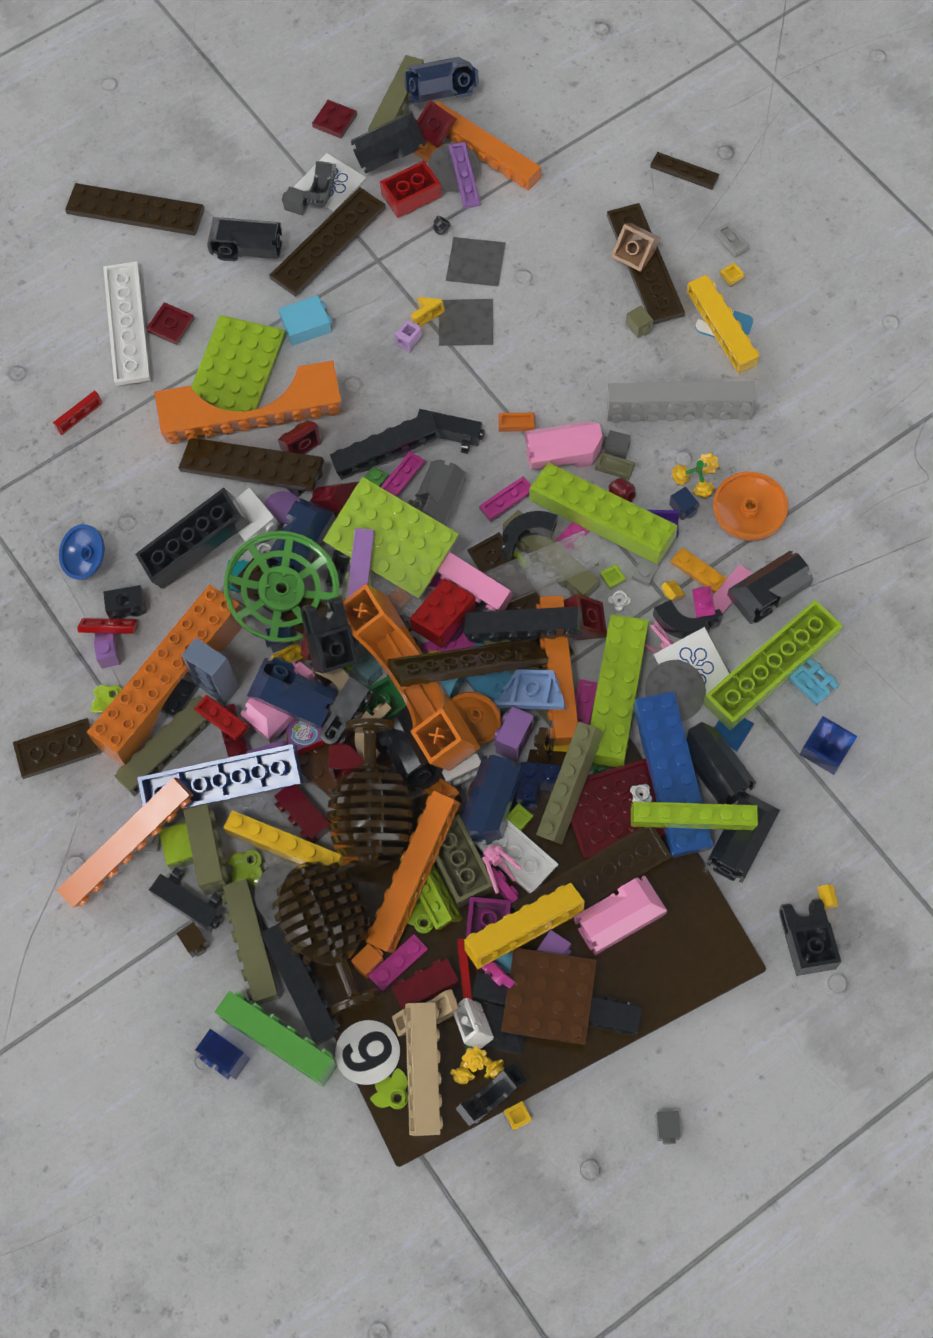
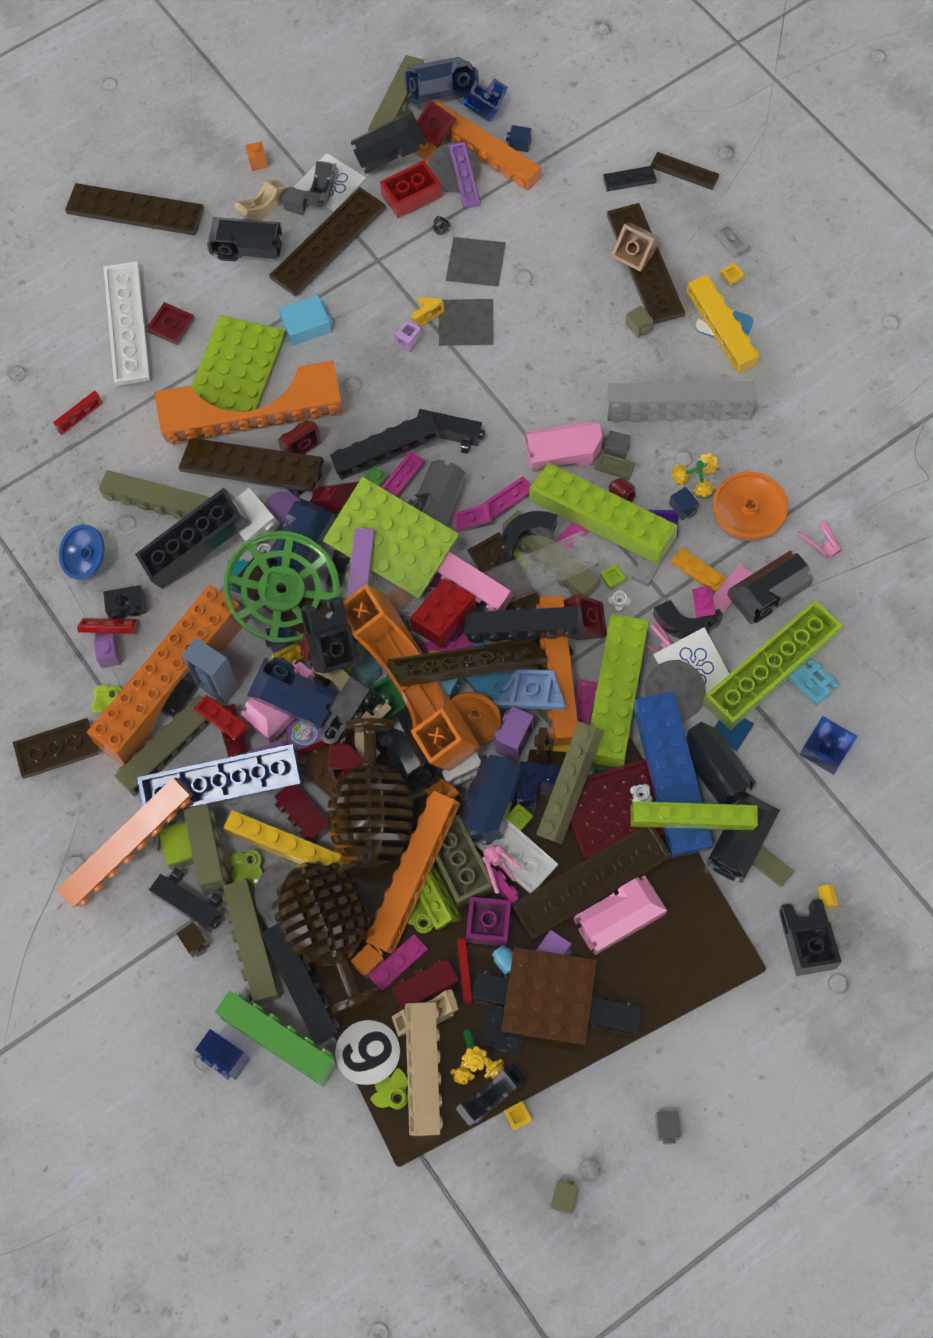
dark red plate [312,99,357,139] -> none
white brick [453,998,494,1049] -> none
yellow brick [464,883,585,969] -> none
dark pink plate [481,961,515,988] -> none
orange tile [499,412,535,432] -> none
yellow plate [660,581,686,601] -> none
none -> olive brick [99,470,209,519]
none -> tan arch [234,179,288,220]
none -> orange brick [246,141,268,171]
none -> dark pink plate [453,503,493,532]
none -> clear blue brick [461,78,508,121]
none -> dark blue brick [506,125,532,152]
none -> olive brick [550,1178,578,1215]
none -> black plate [603,165,656,192]
none -> olive tile [752,846,794,888]
none -> bright pink plant [796,520,842,558]

